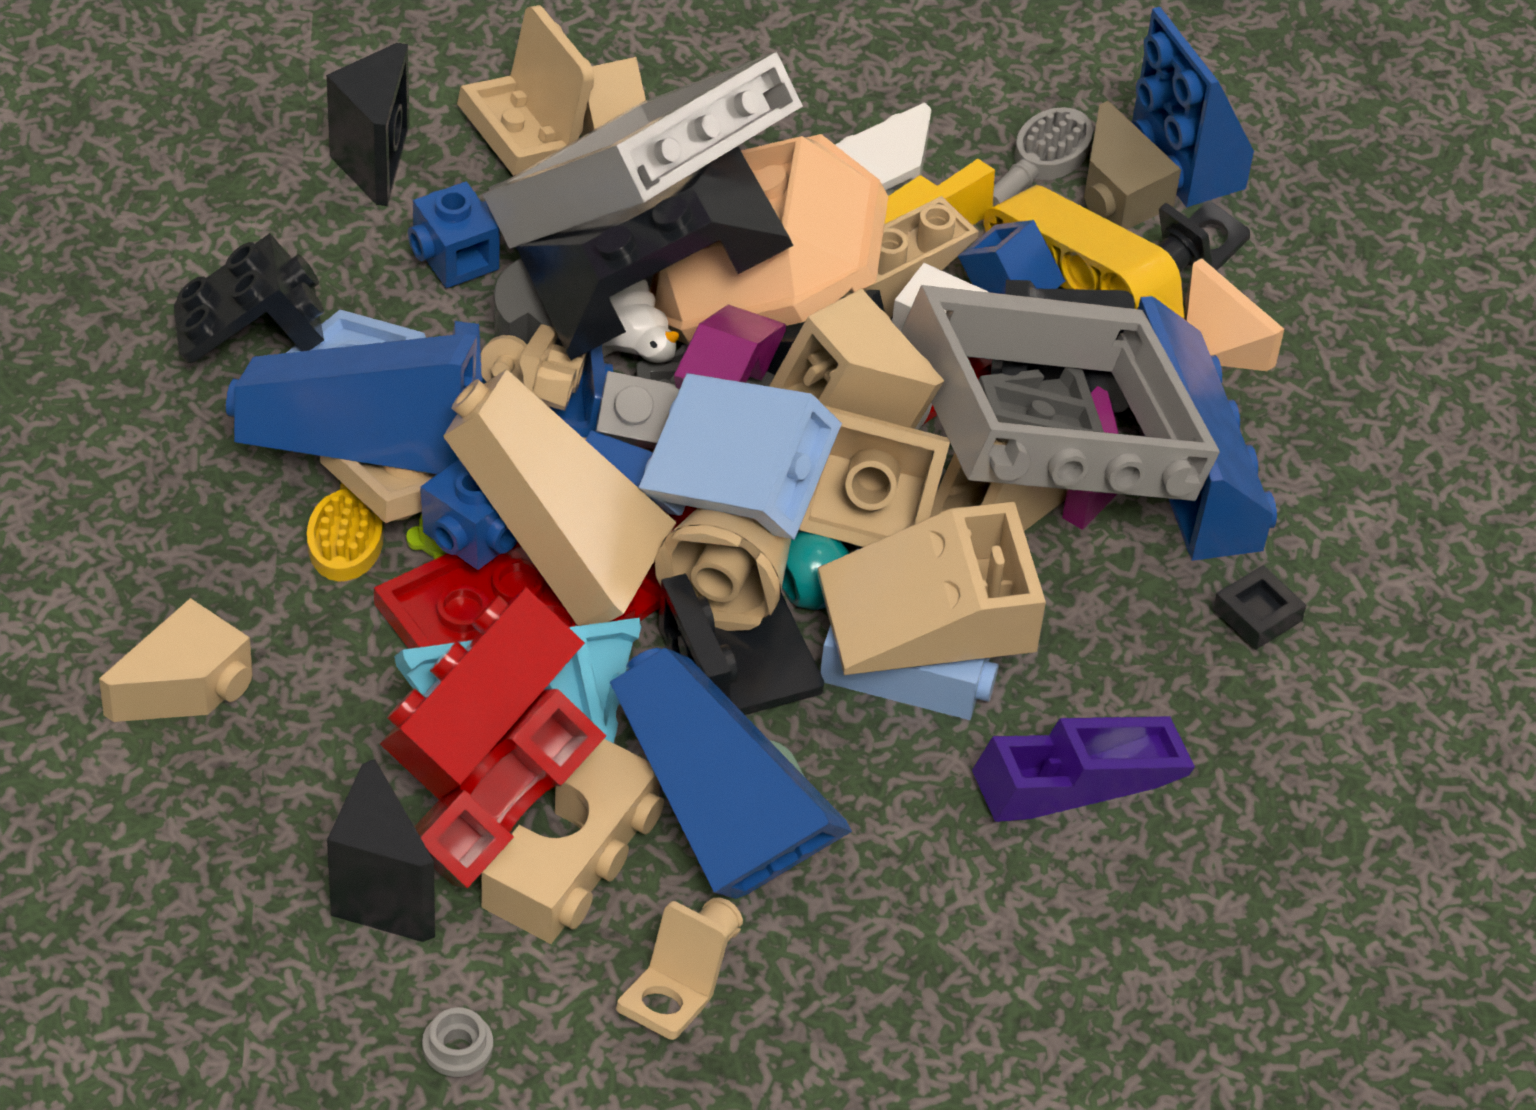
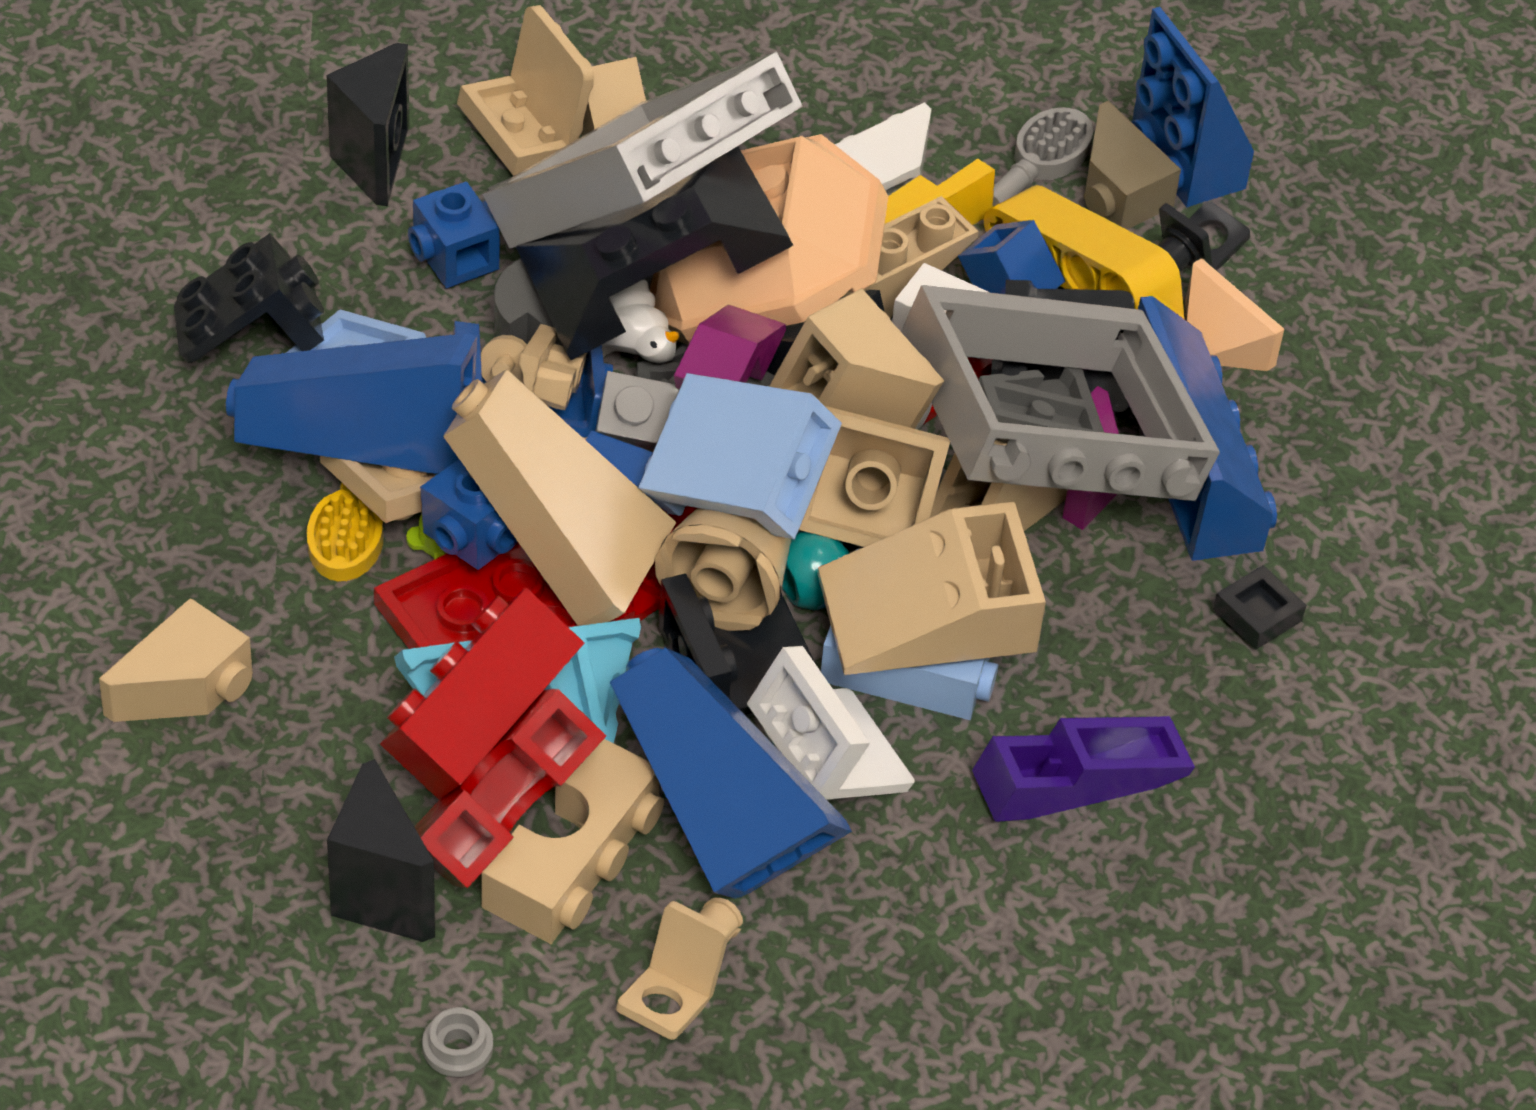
none -> white bracket [747,646,915,800]

